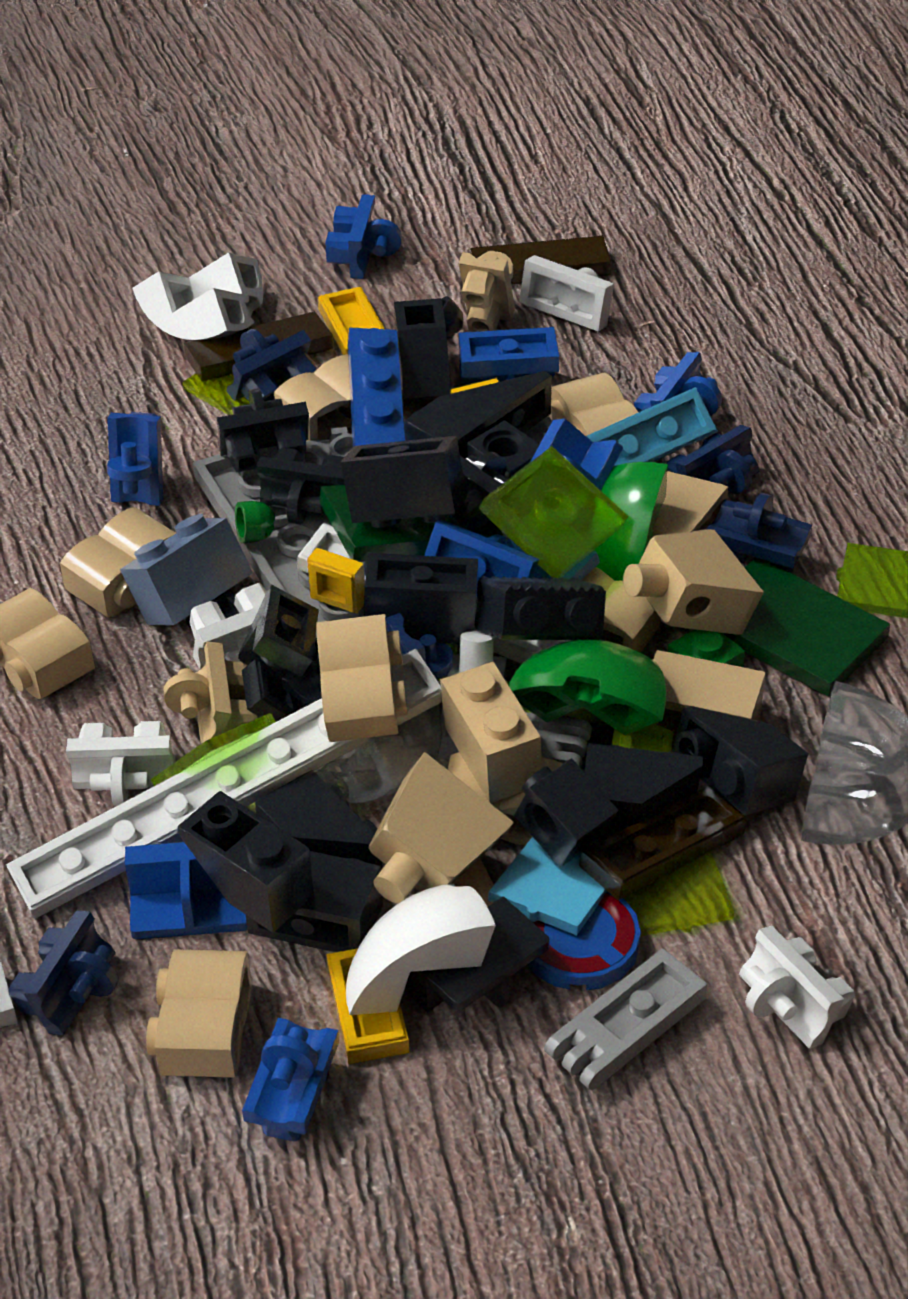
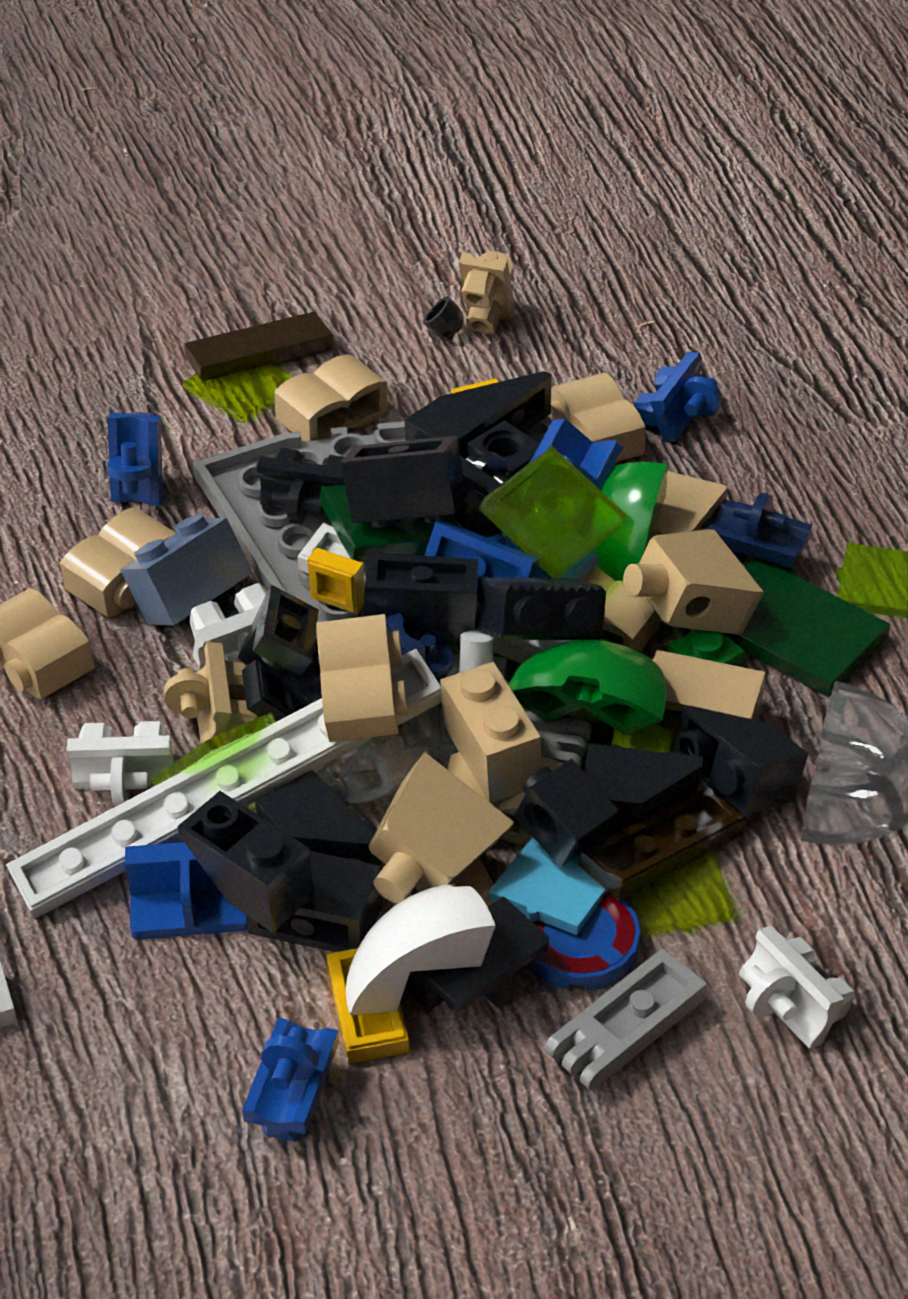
dark blue hips [8,911,119,1035] -> none
white brick [132,253,263,340] -> none
tan brick [146,949,251,1077] -> none
black hips [217,388,309,472] -> none
dark blue hips [226,329,317,402] -> none
green hinge [235,501,275,543] -> none
yellow tile [318,287,385,355] -> none
blue hips [325,194,403,279] -> none
blue plate [348,328,405,447] -> none
black slope [394,298,451,406] -> none
blue panel [459,327,559,384] -> none
dark brown tile [470,235,611,284] -> none
white tile [519,255,614,331] -> none
medium azure tile [586,387,718,466] -> none
dark blue hips [666,425,760,494] -> none

